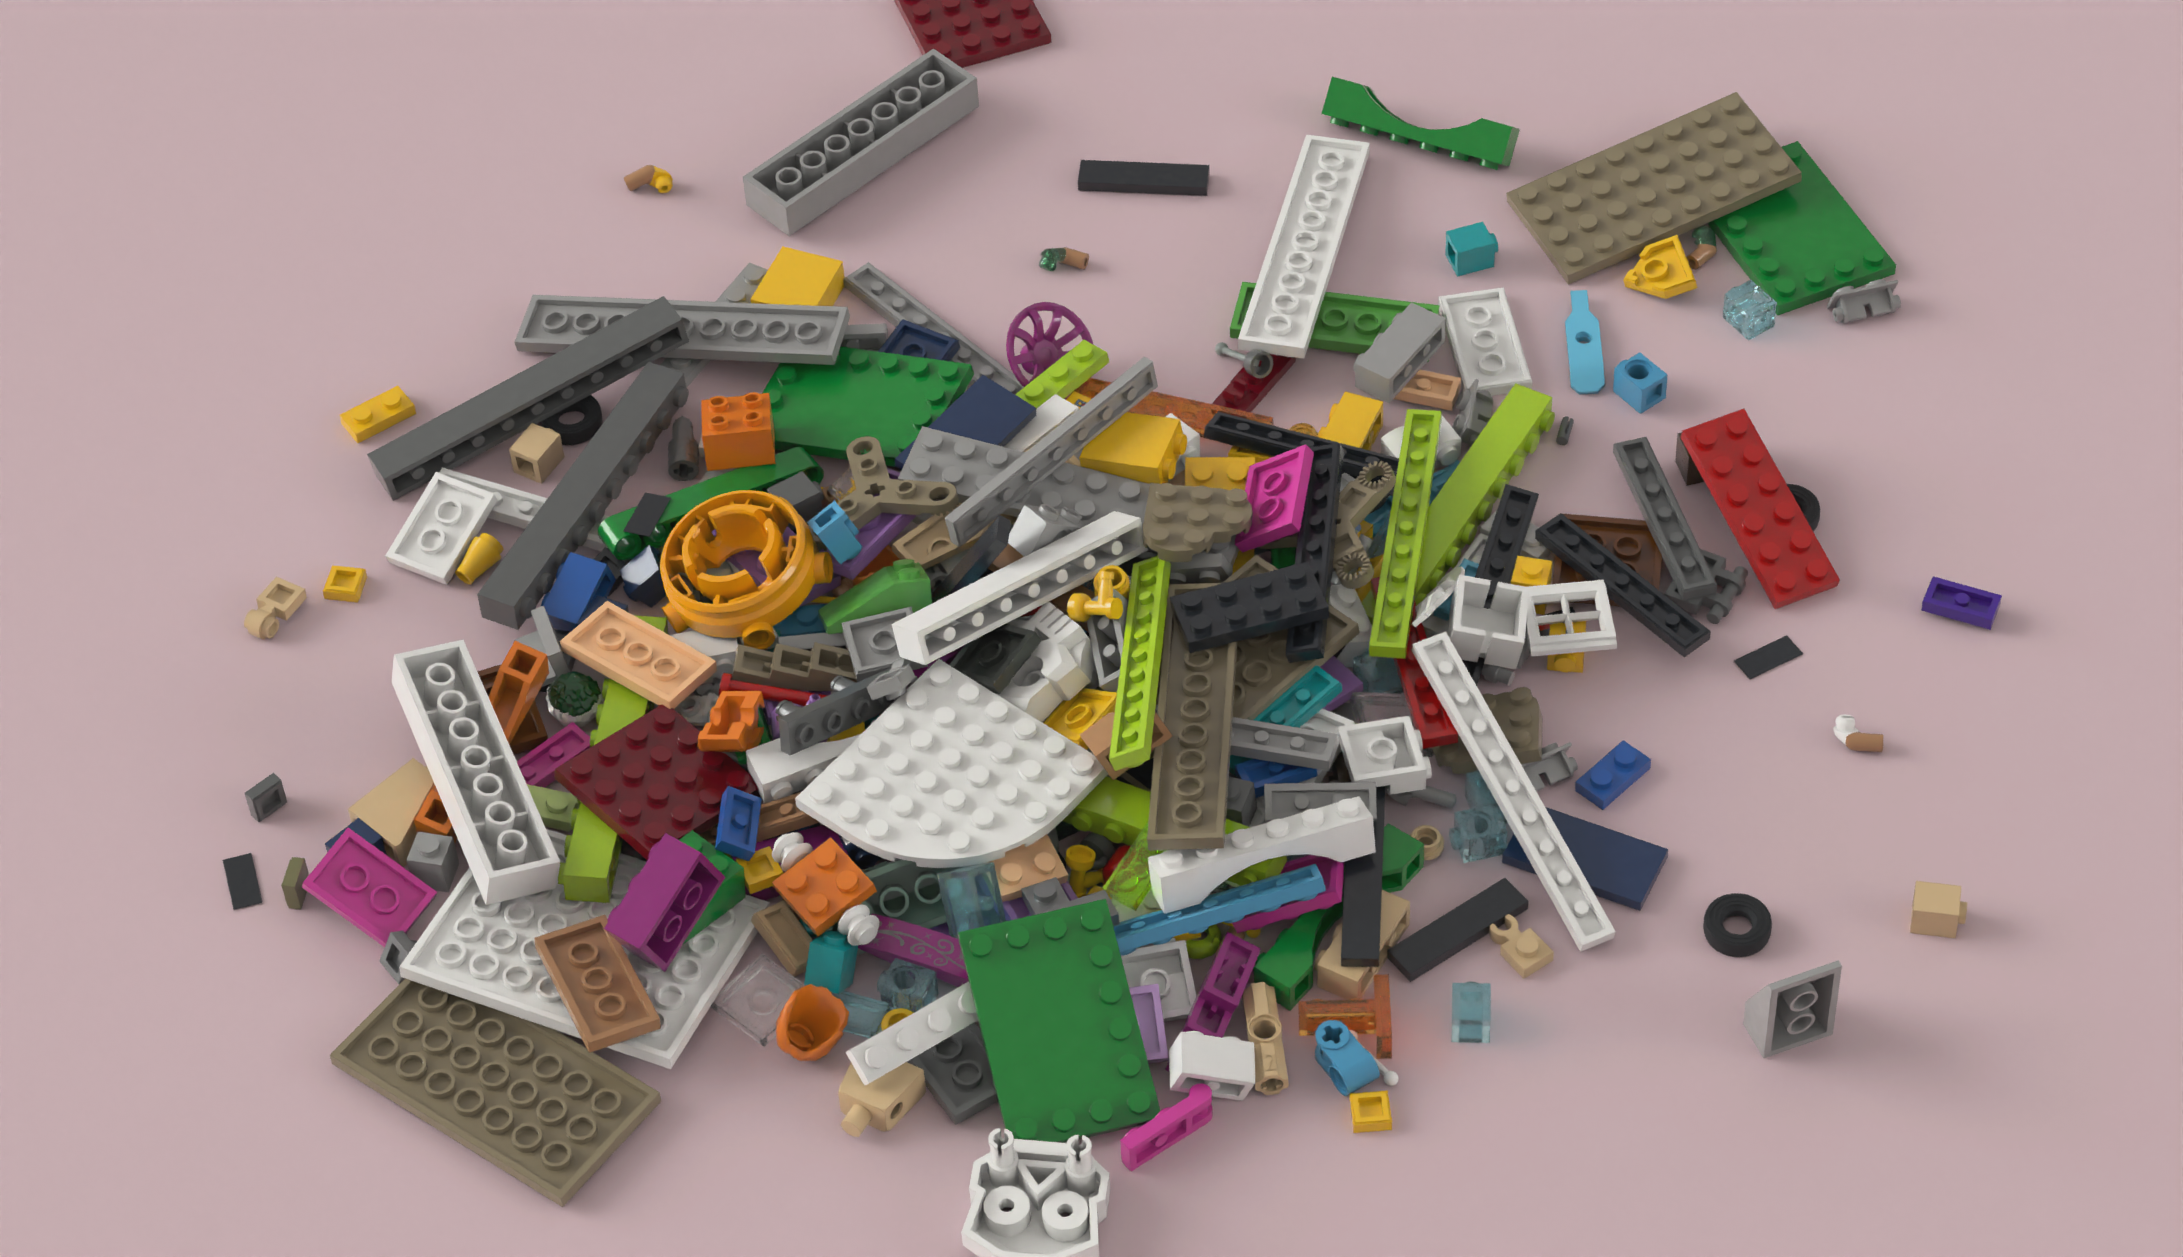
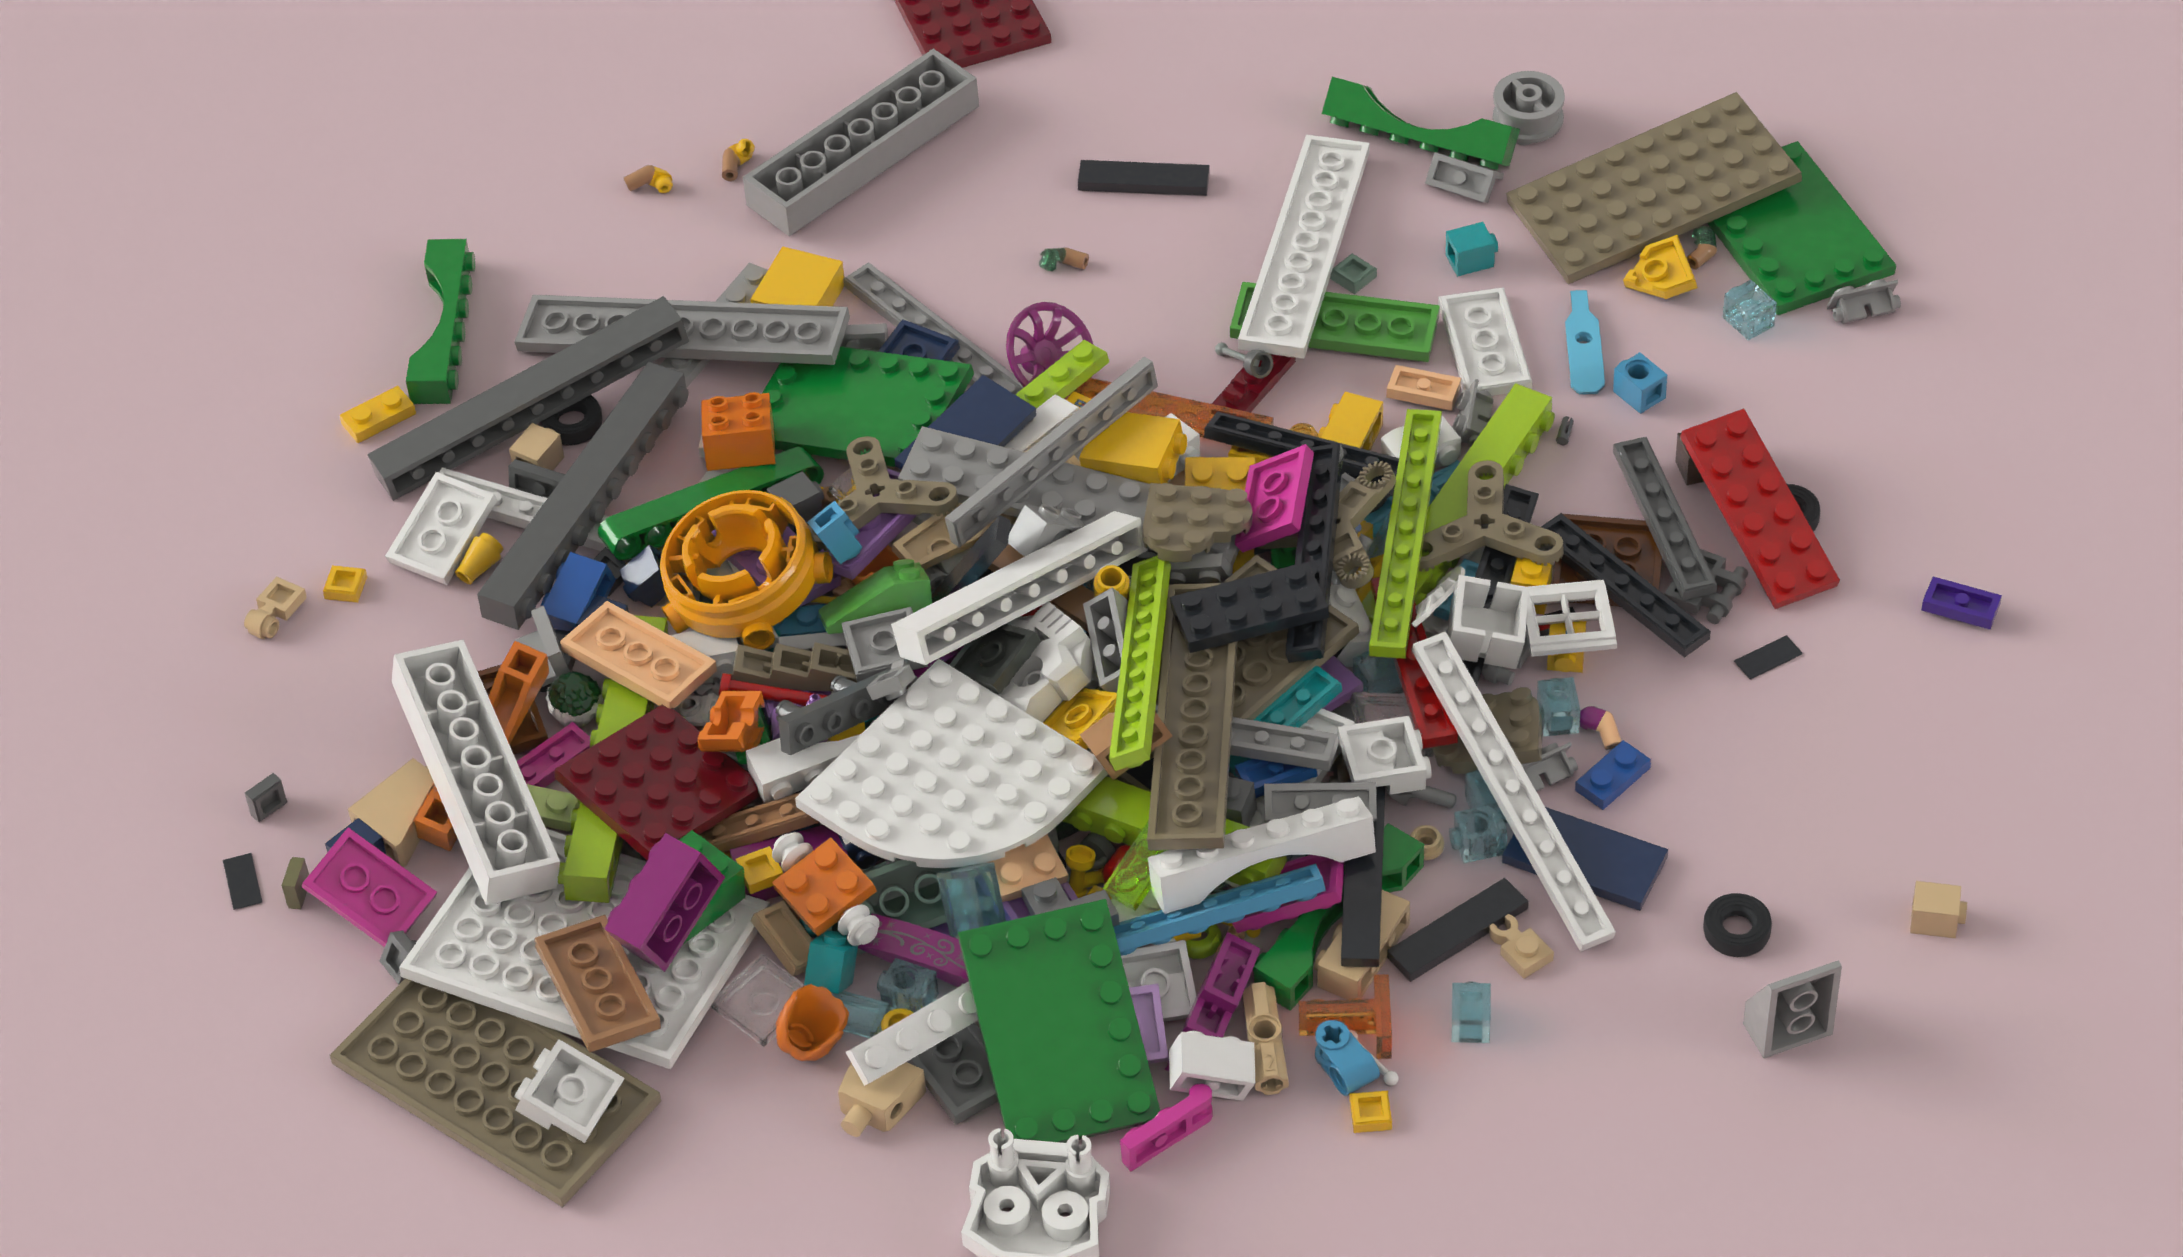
light grey brick [406,832,459,892] -> none
black sticker [624,492,671,537] -> none
dark grey hinge [668,416,699,481] -> none
blue plate [715,786,762,861] -> none
yellow piece [1067,571,1123,622] -> none
light grey brick [1353,302,1446,403] -> none
arm [1833,714,1883,752] -> none
none -> green arch [406,239,475,404]
none -> dark grey plate [508,459,565,498]
none -> white plate [514,1039,625,1143]
none -> arm [722,139,755,181]
none -> sand green tile [1330,253,1377,294]
none -> dark tan piece [1419,460,1564,571]
none -> light grey panel [1425,152,1504,203]
none -> light grey wheel [1493,71,1565,145]
none -> clear light blue brick [1537,677,1580,737]
none -> arm [1578,706,1622,749]

